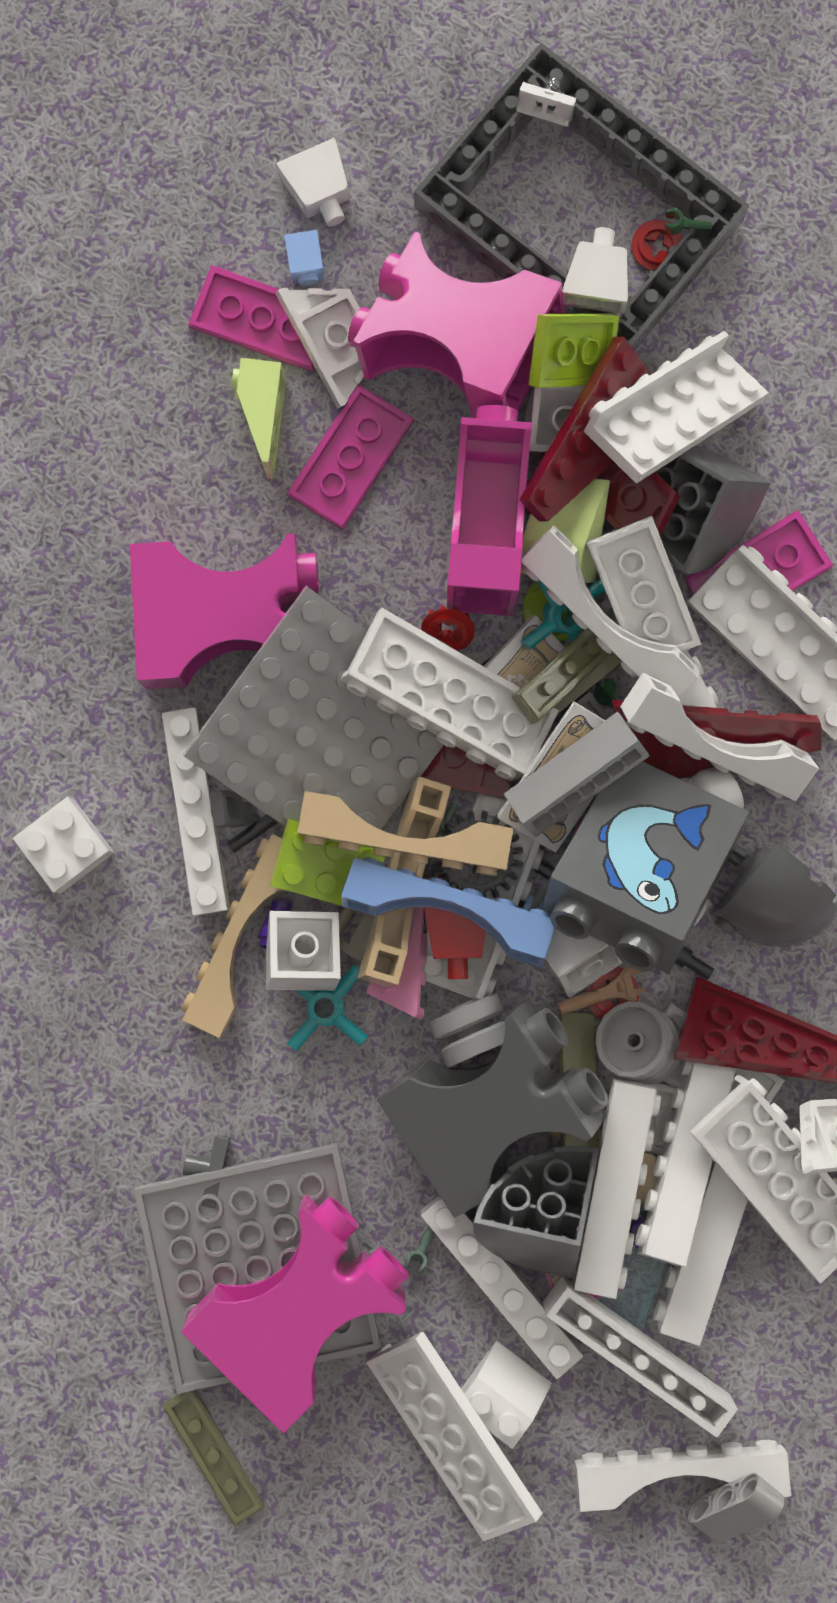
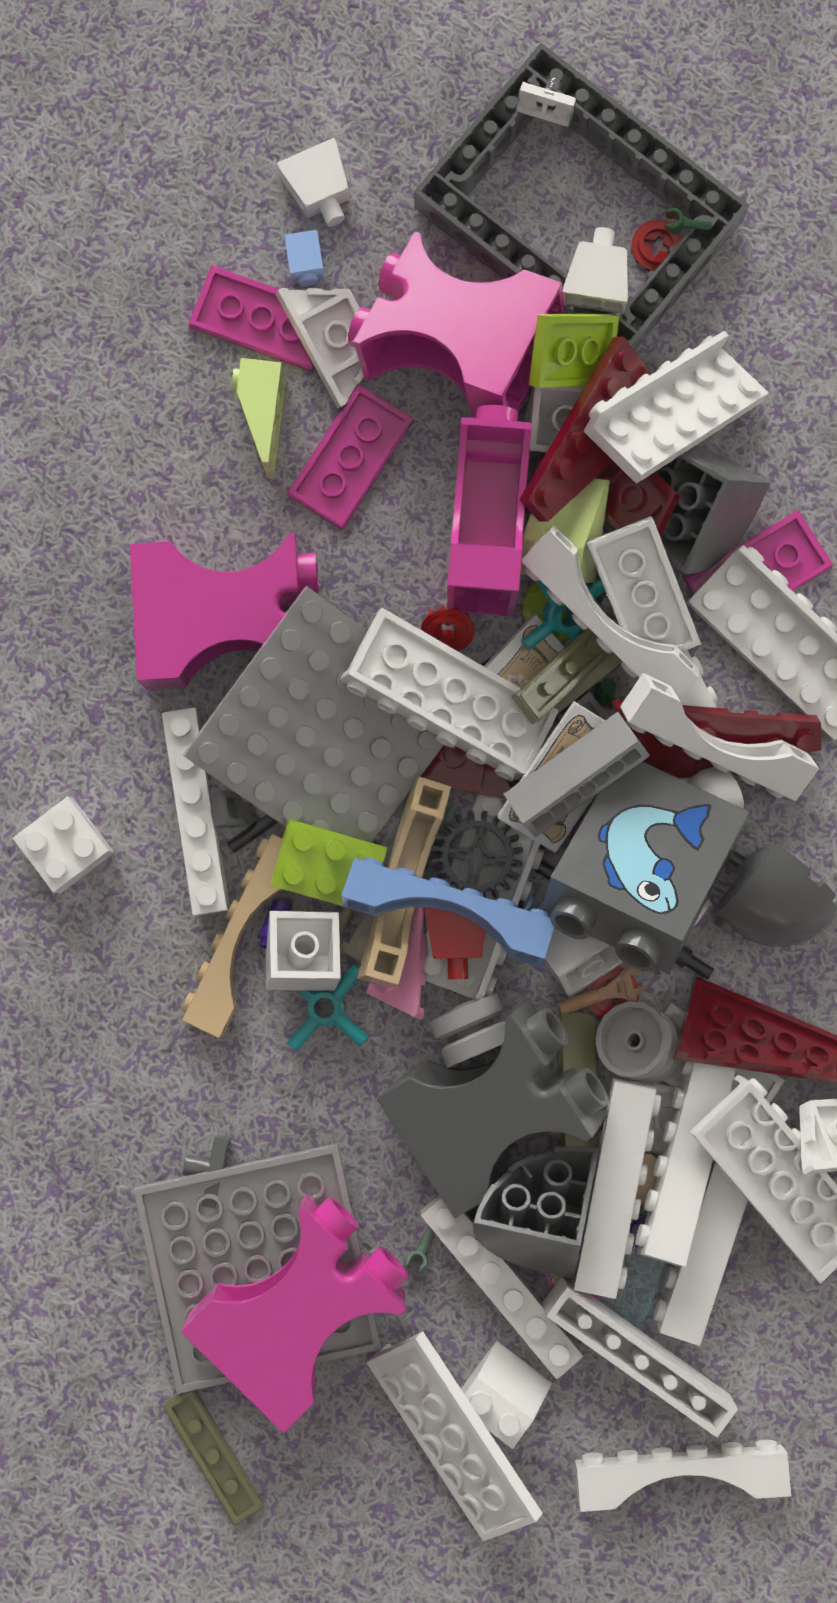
tan arch [297,791,513,876] -> none
light grey beam [688,1473,785,1543] -> none

